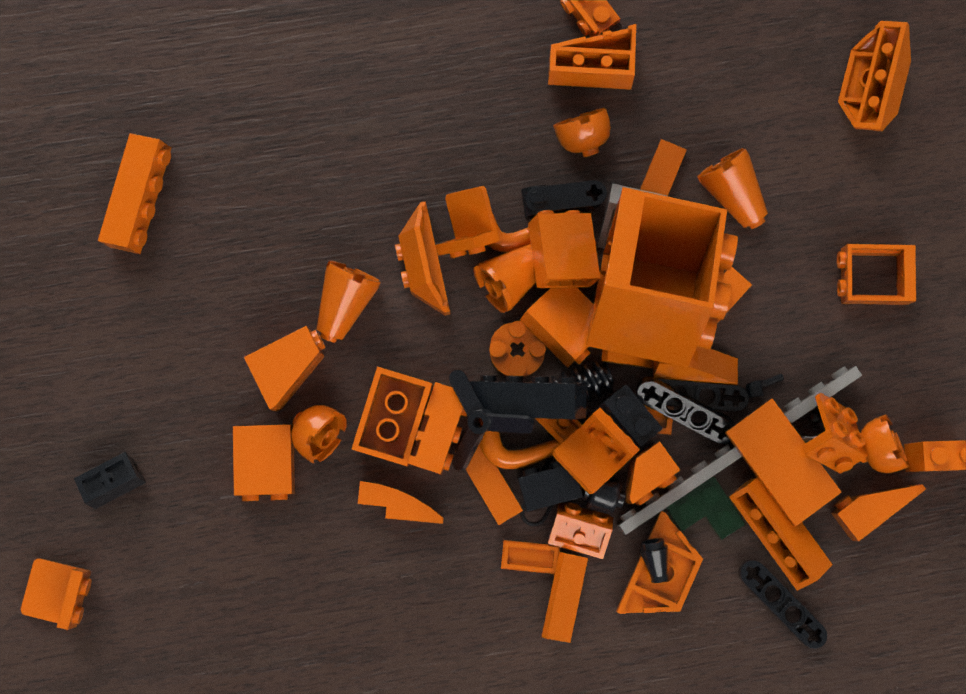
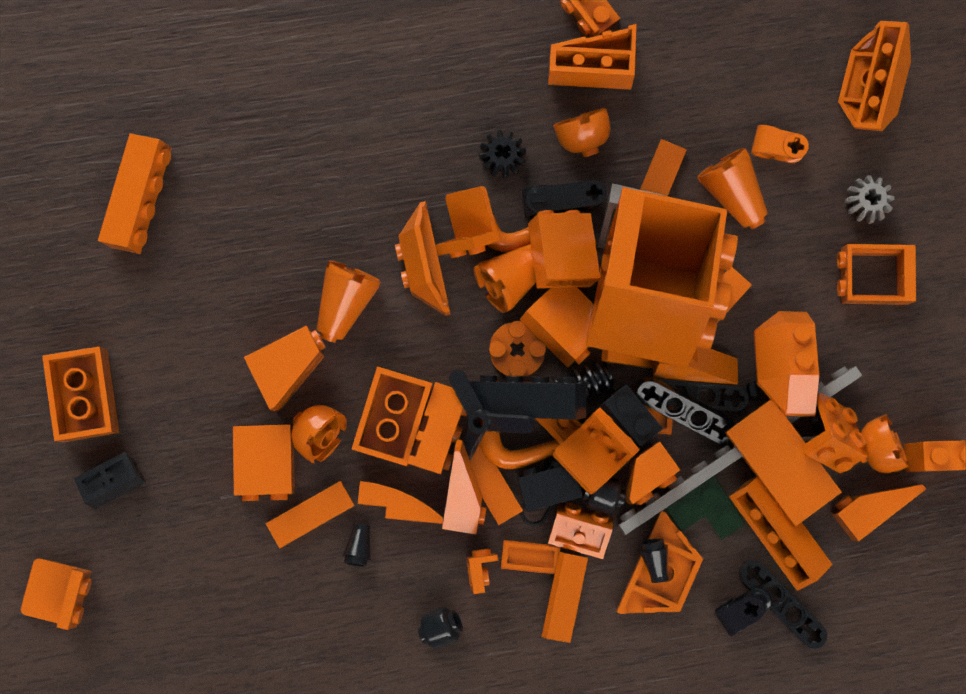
none -> orange brick [42,346,119,442]
none -> orange tile [265,481,355,549]
none -> black cone [342,523,371,567]
none -> black head [418,607,463,649]
none -> orange slope [442,439,486,534]
none -> orange bracket [466,549,499,594]
none -> black gear [479,130,527,179]
none -> black piece [714,587,772,636]
none -> orange piece [751,125,809,163]
none -> orange wedge [754,311,819,417]
none -> light grey gear [845,175,895,224]

